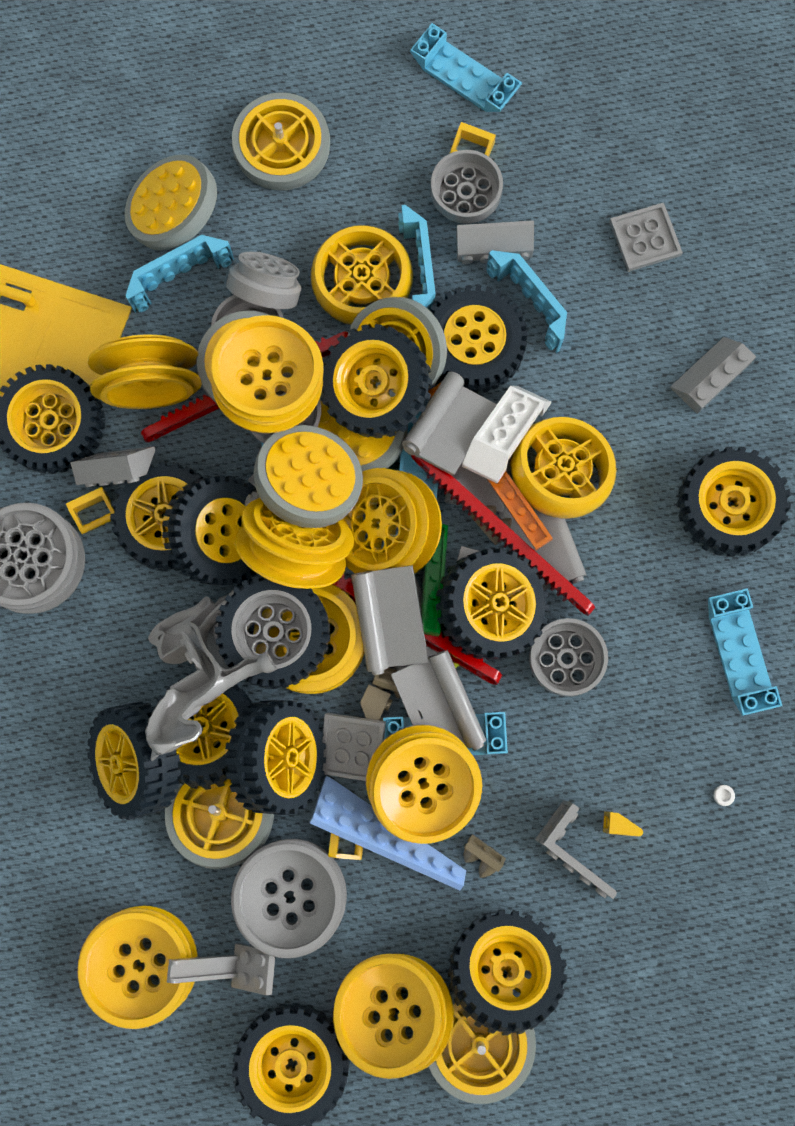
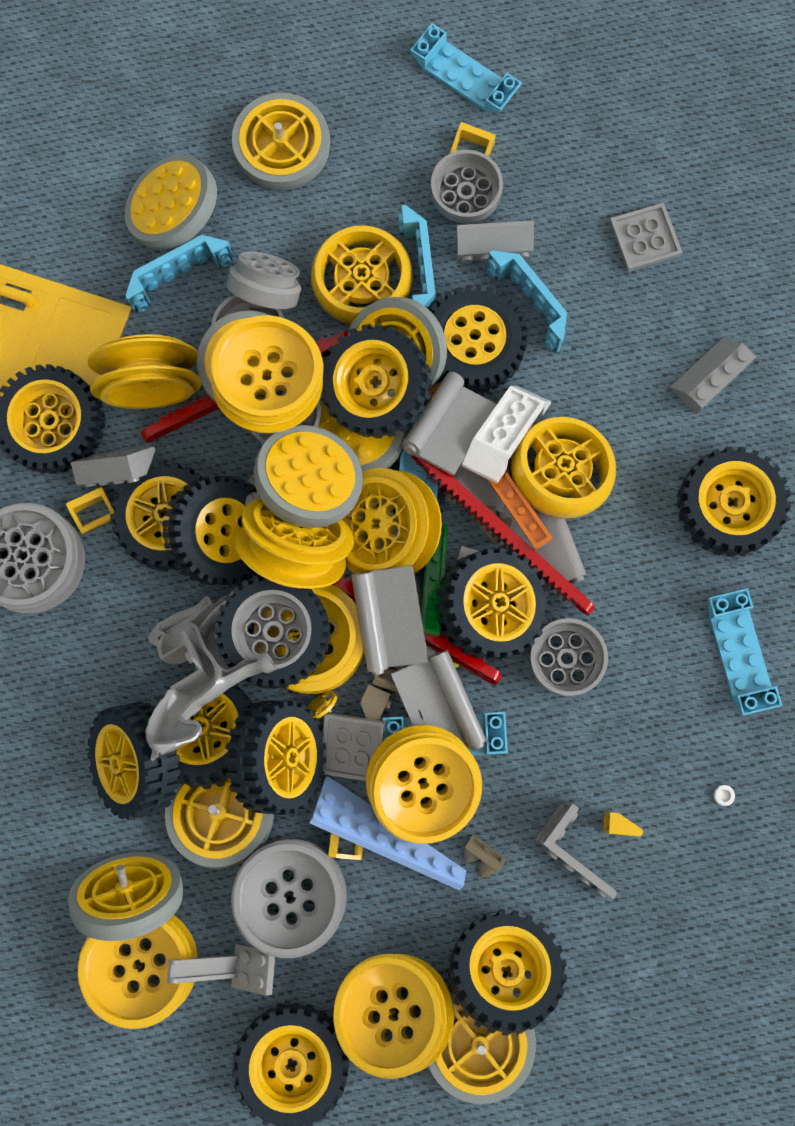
none -> wheel [68,852,183,941]
none -> yellow wheel [305,691,338,719]

